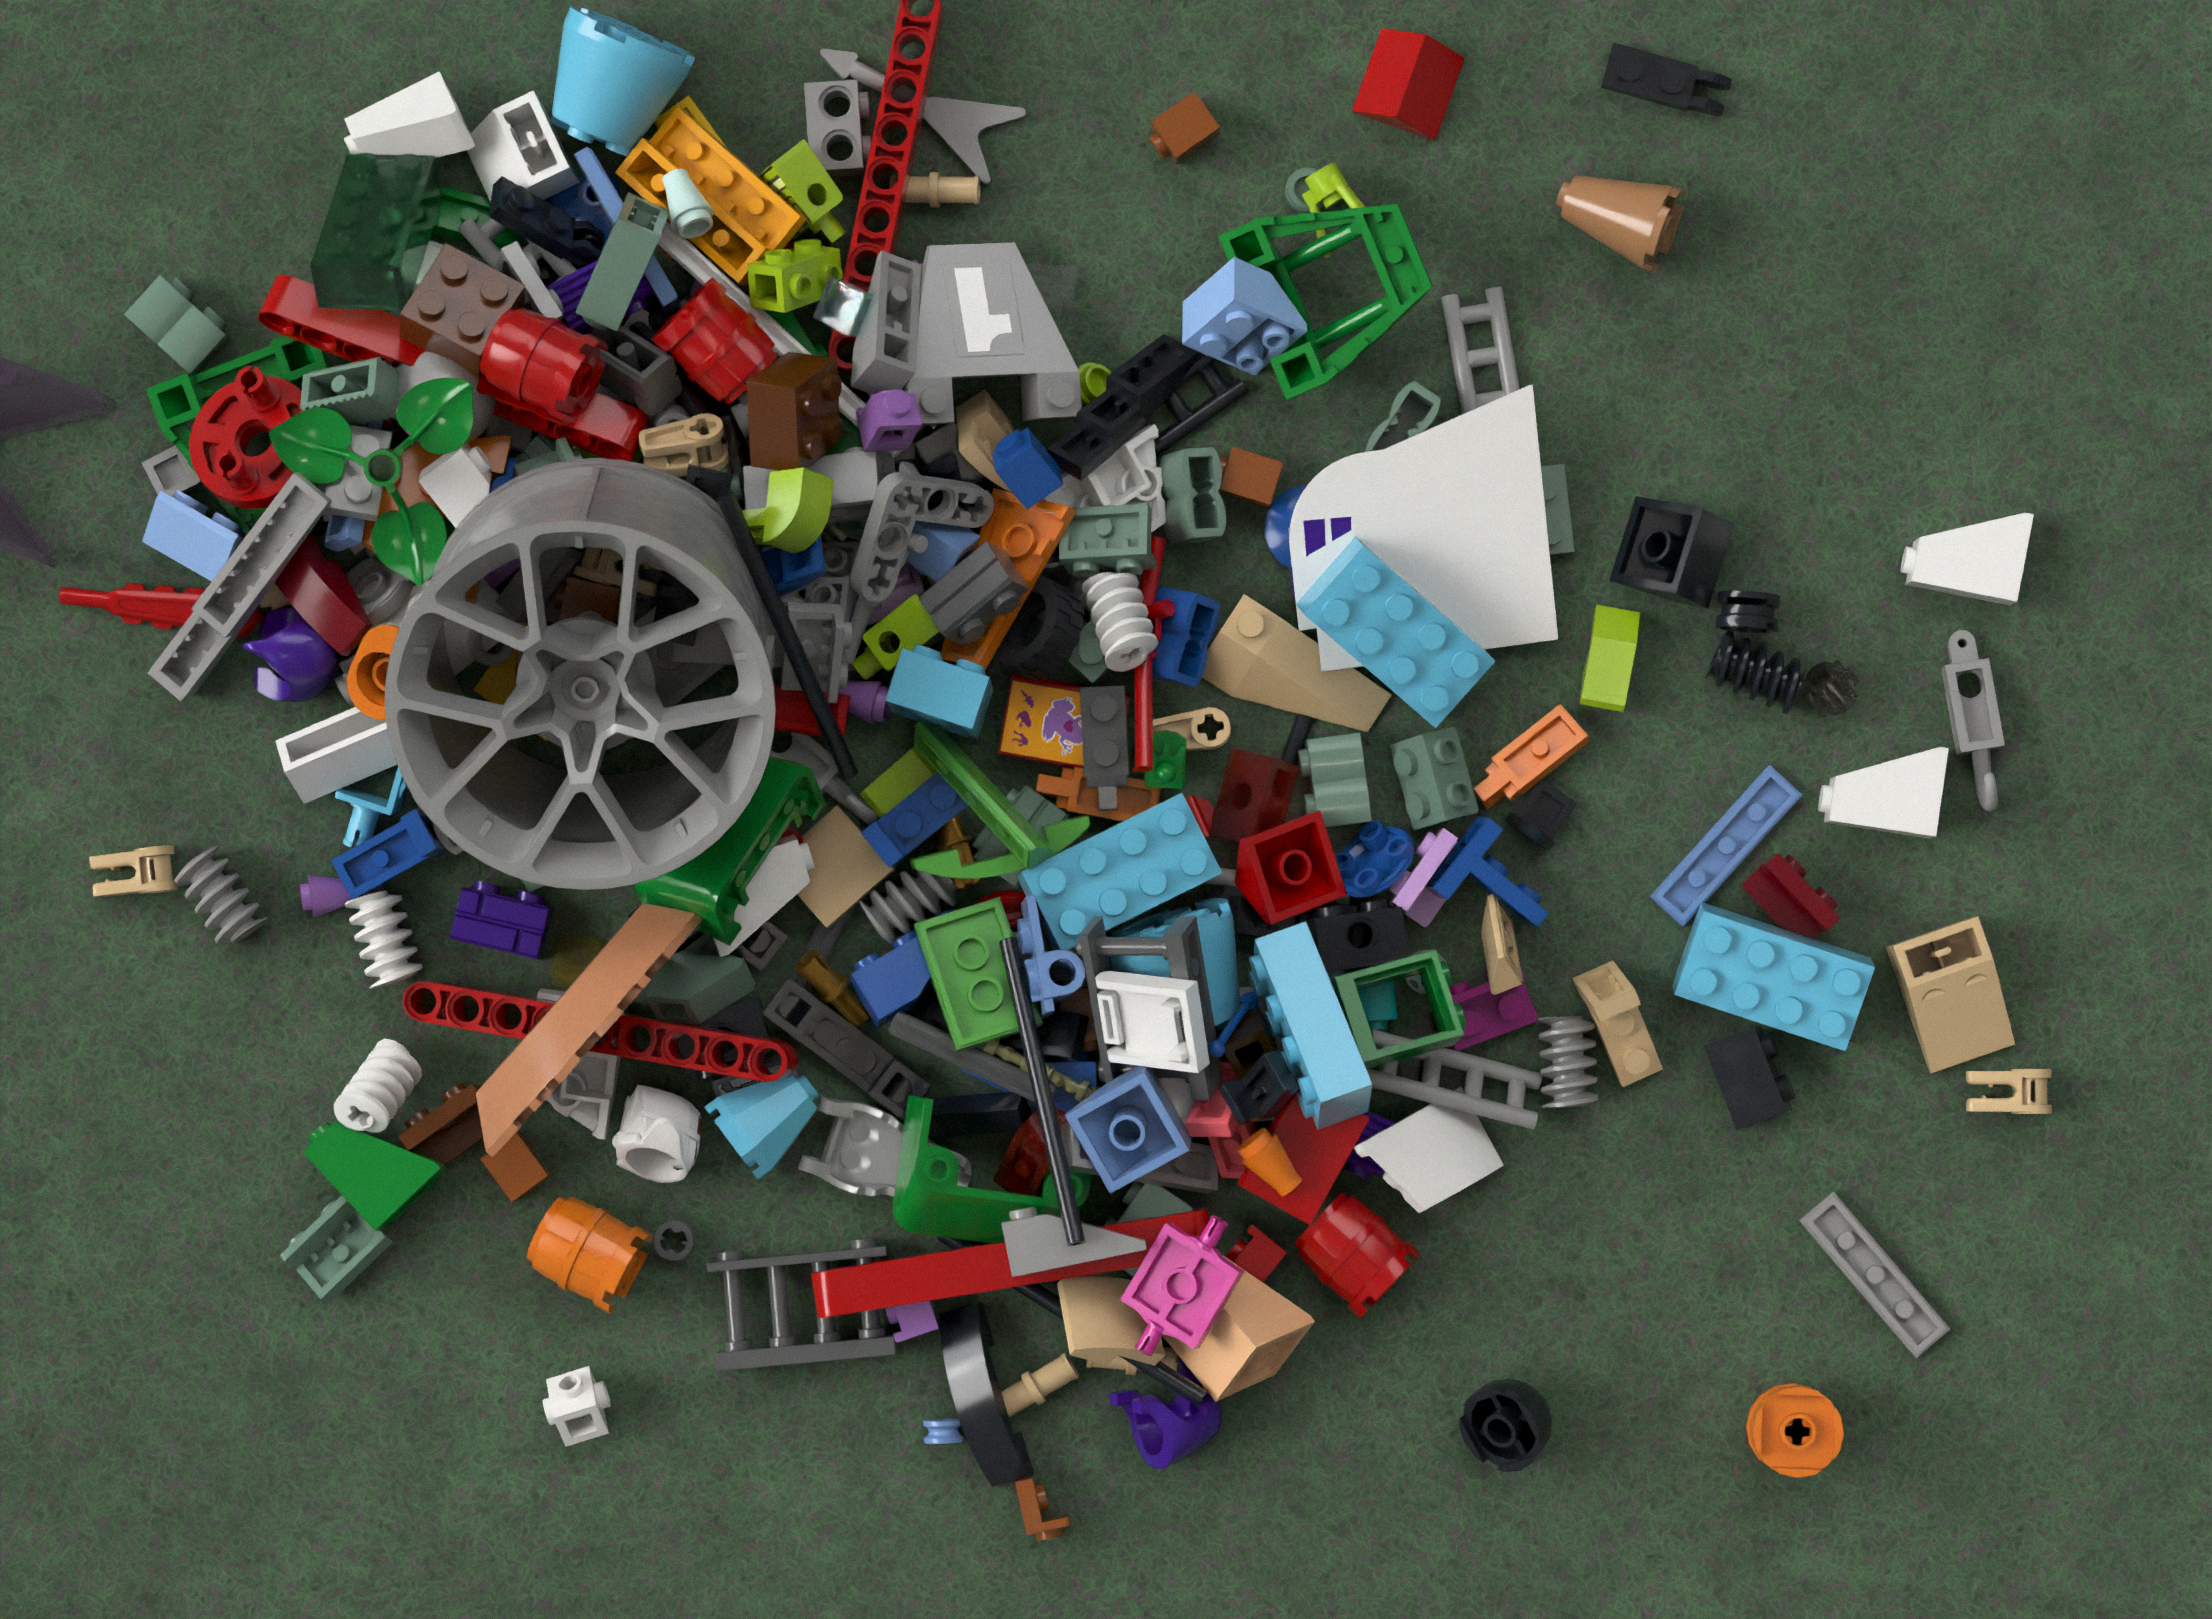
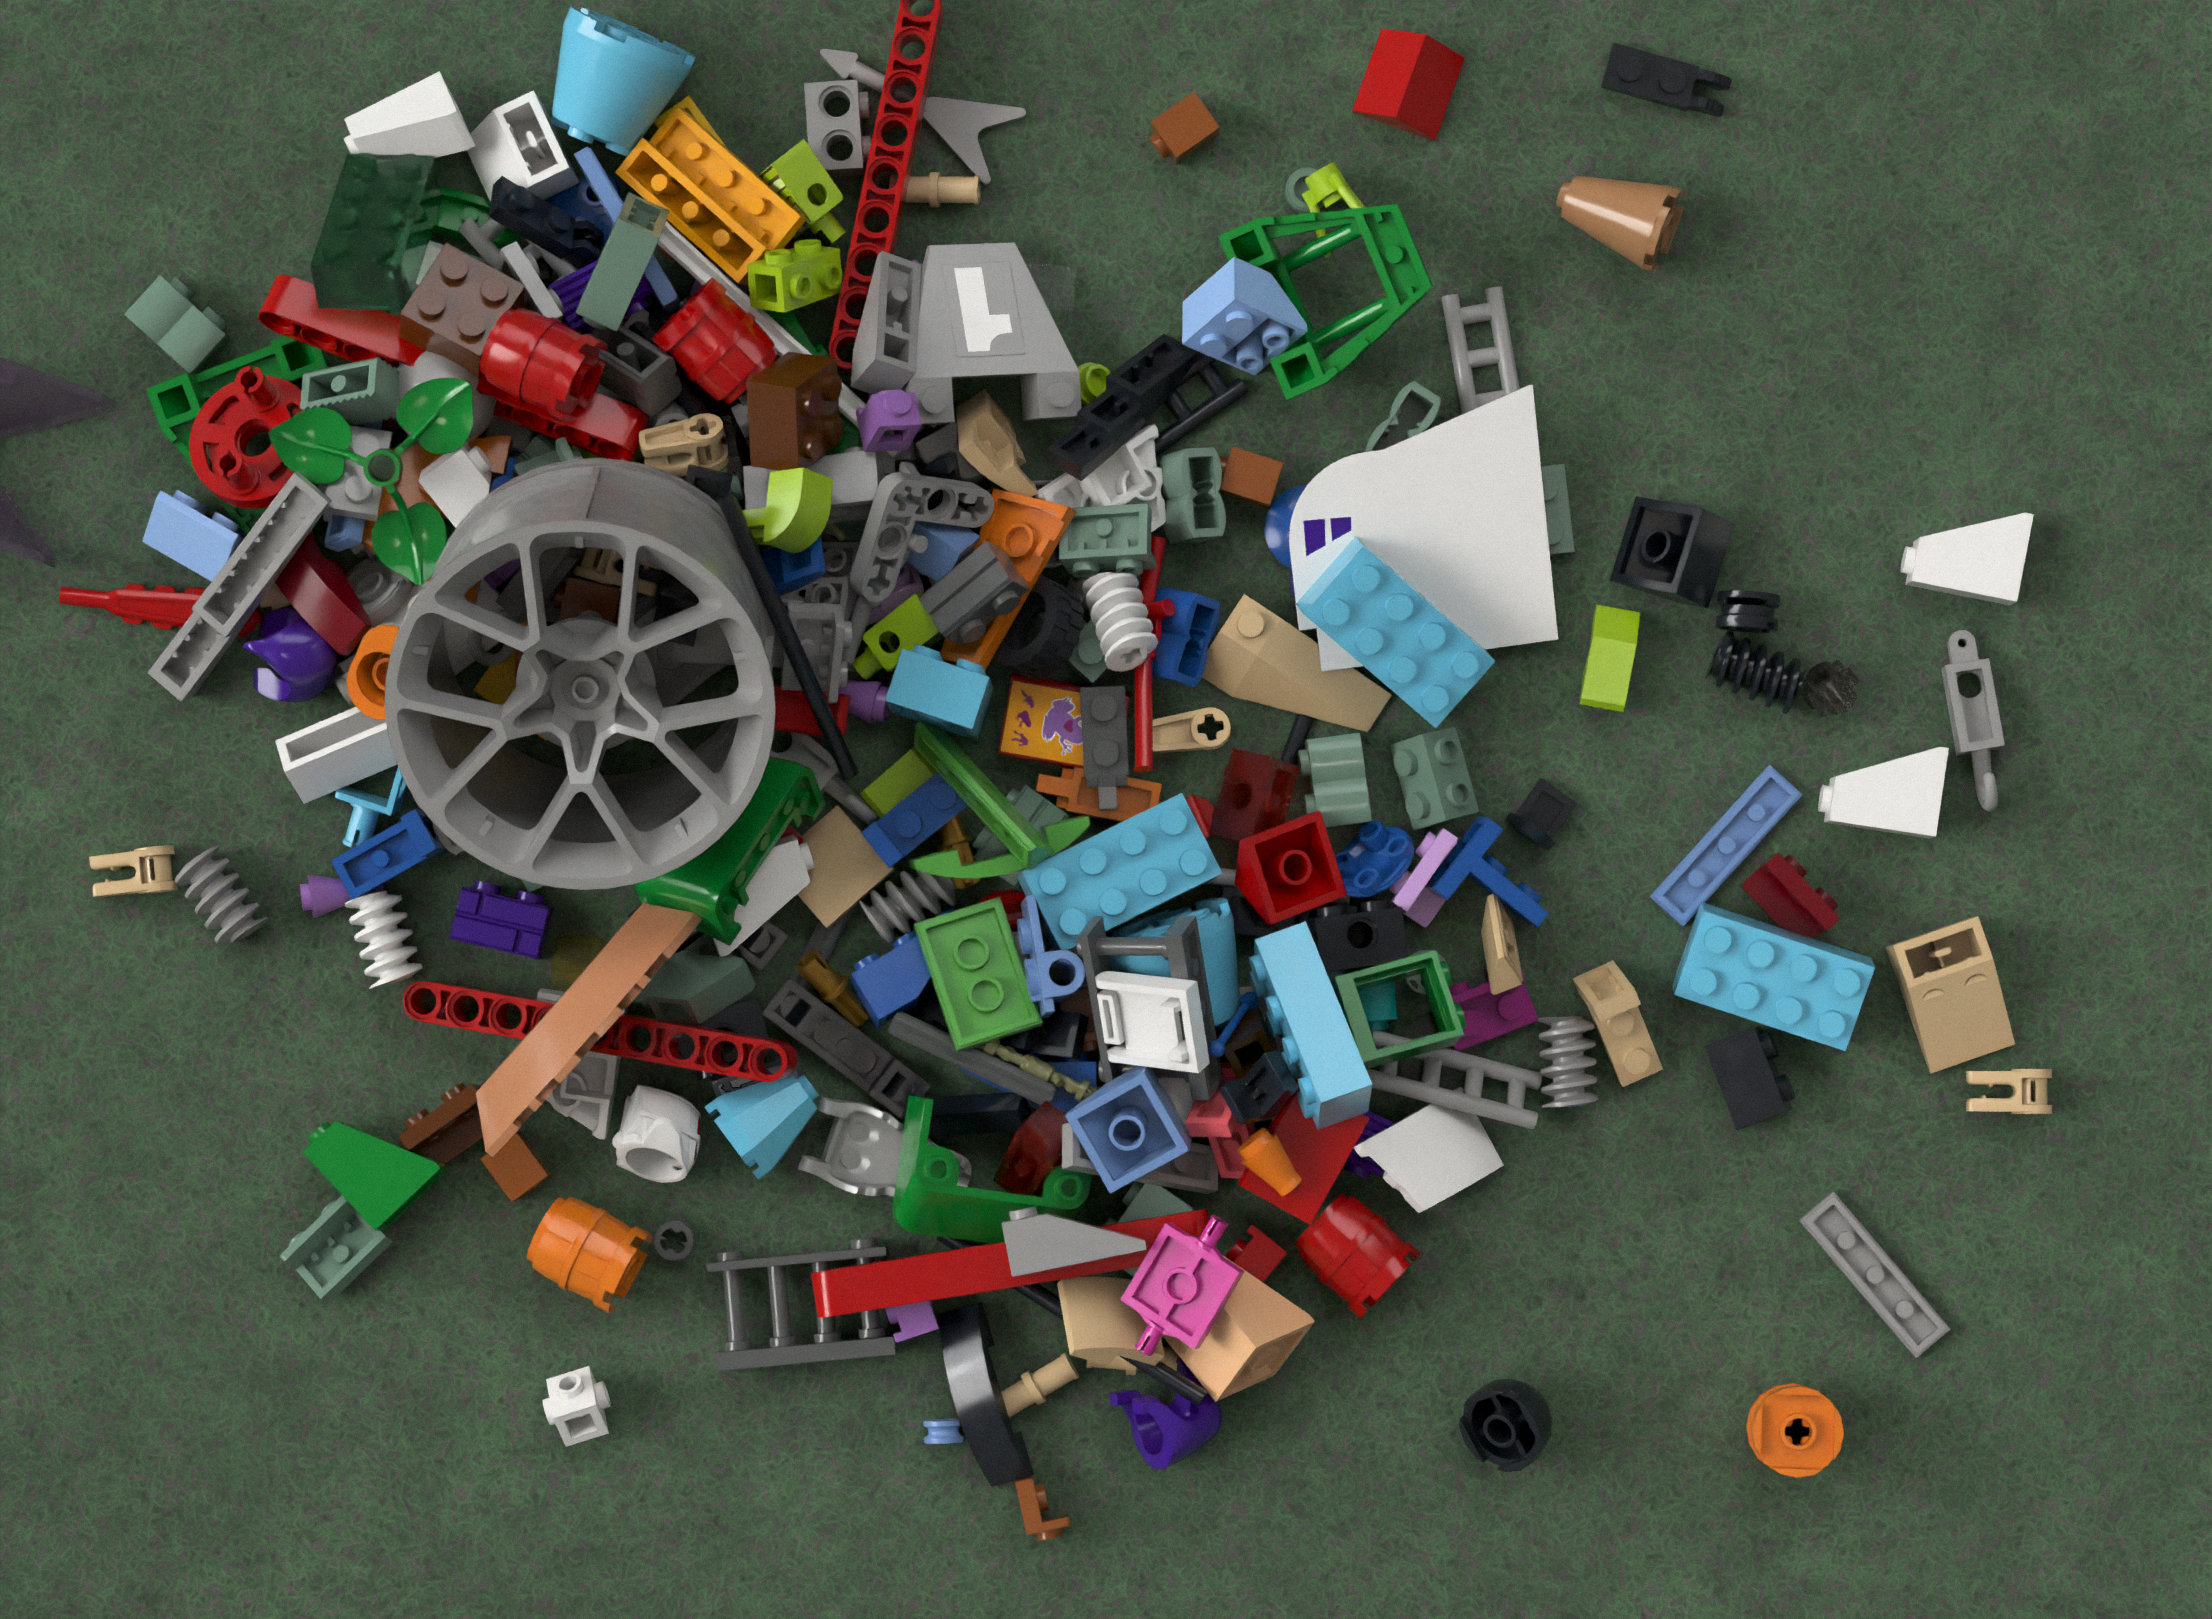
light grey plate [142,446,204,497] -> none
white piece [334,1038,422,1133] -> none
light aqua cone [662,168,714,238] -> none
clear light blue plate [813,276,873,337] -> none
blue brick [992,427,1064,510] -> none
black piece [999,937,1086,1246] -> none
green piece [1145,730,1187,789] -> none
orange hinge [1473,704,1590,810] -> none

